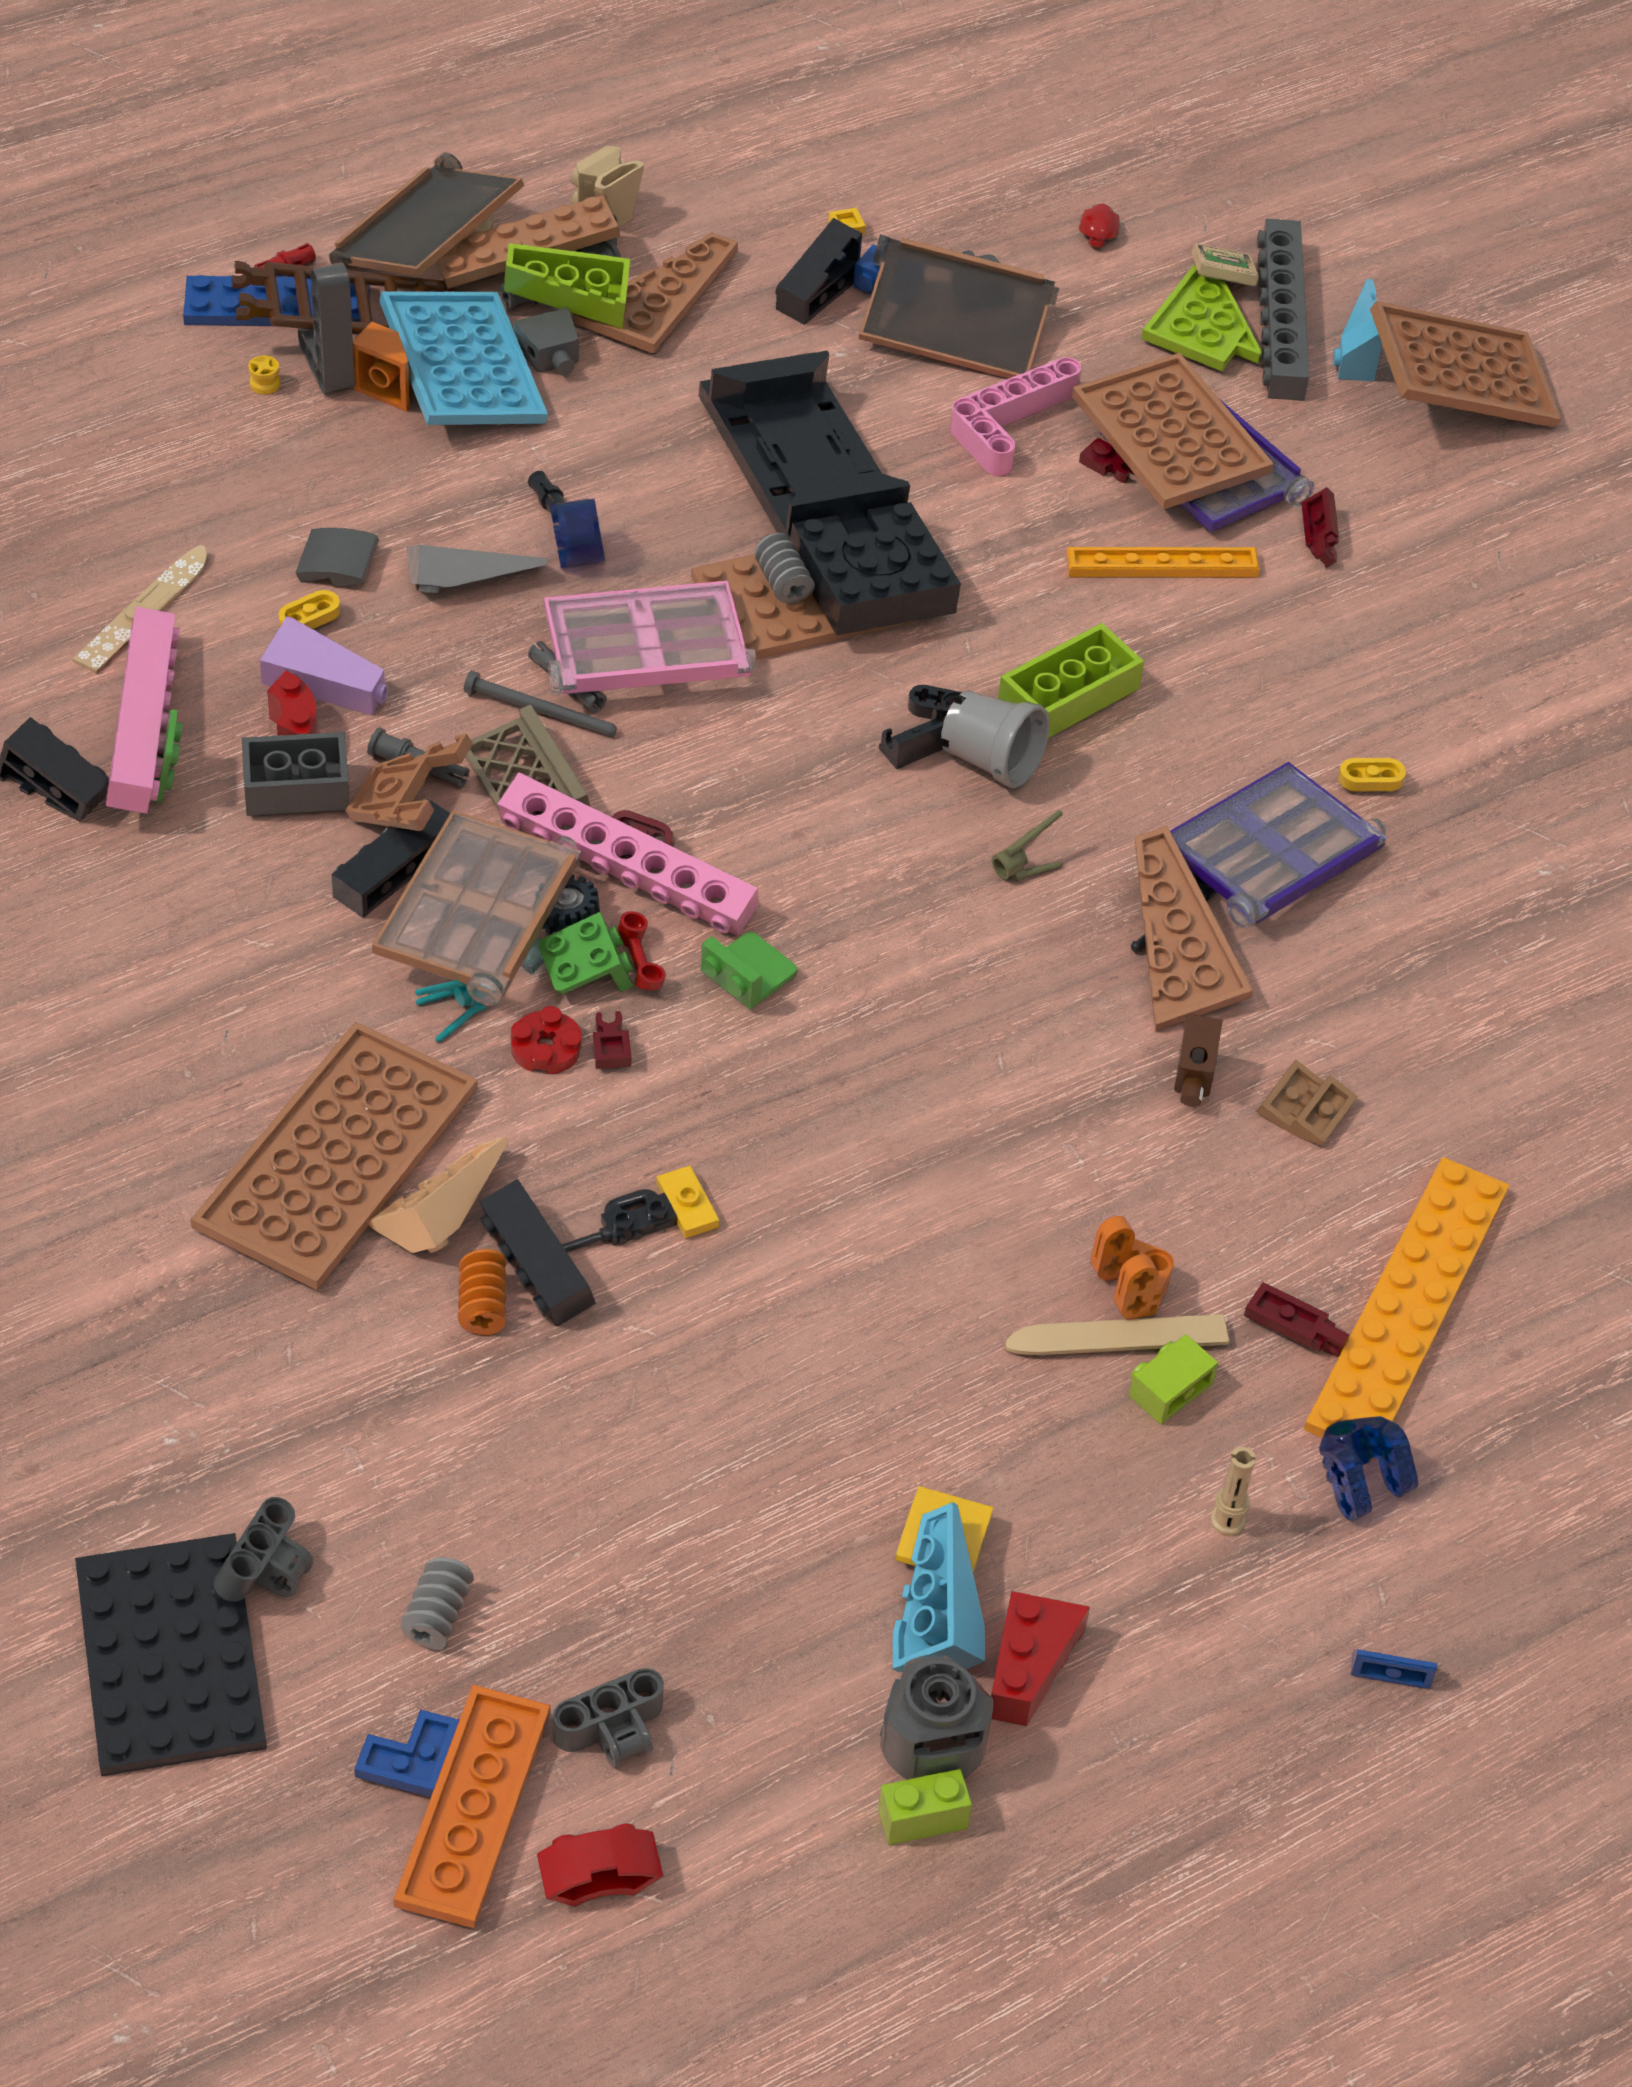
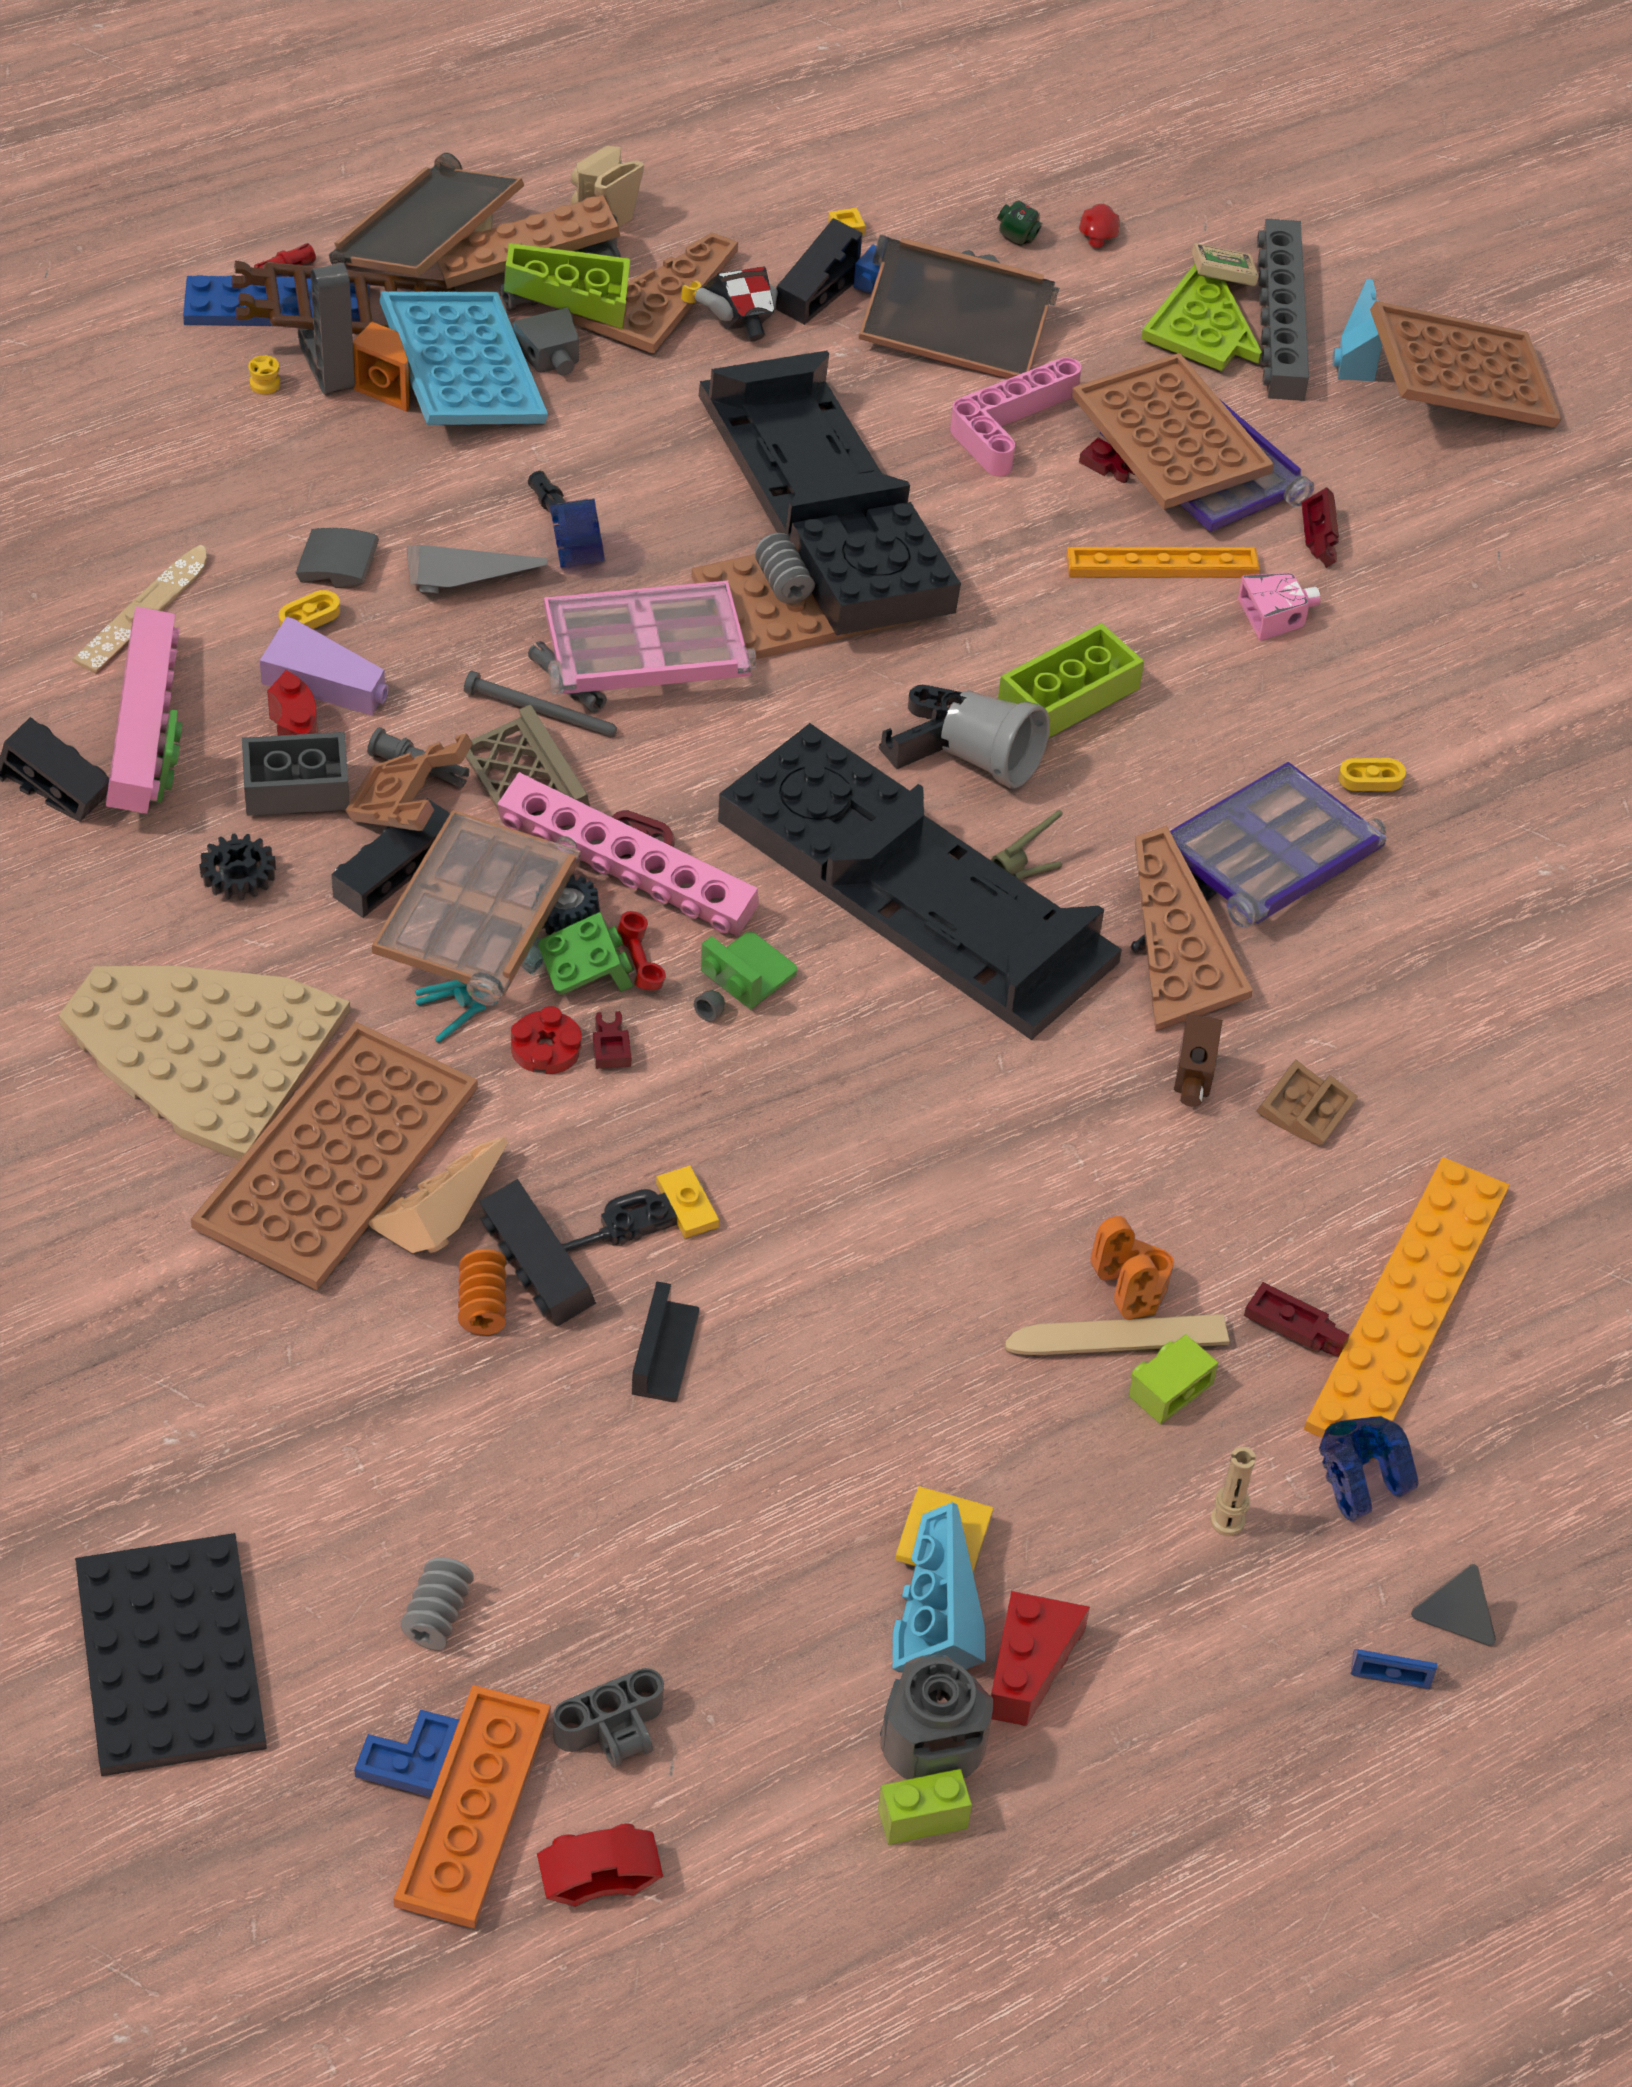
dark grey piece [214,1497,313,1602] -> none
none -> tan wing [58,966,350,1160]
none -> black gear [199,833,276,900]
none -> black panel [632,1281,699,1402]
none -> torso [681,266,778,342]
none -> dark grey hinge [694,990,725,1021]
none -> black piece [718,723,1122,1040]
none -> dark green head [997,200,1043,245]
none -> bright pink torso [1238,573,1320,641]
none -> dark grey piece [1411,1564,1496,1646]

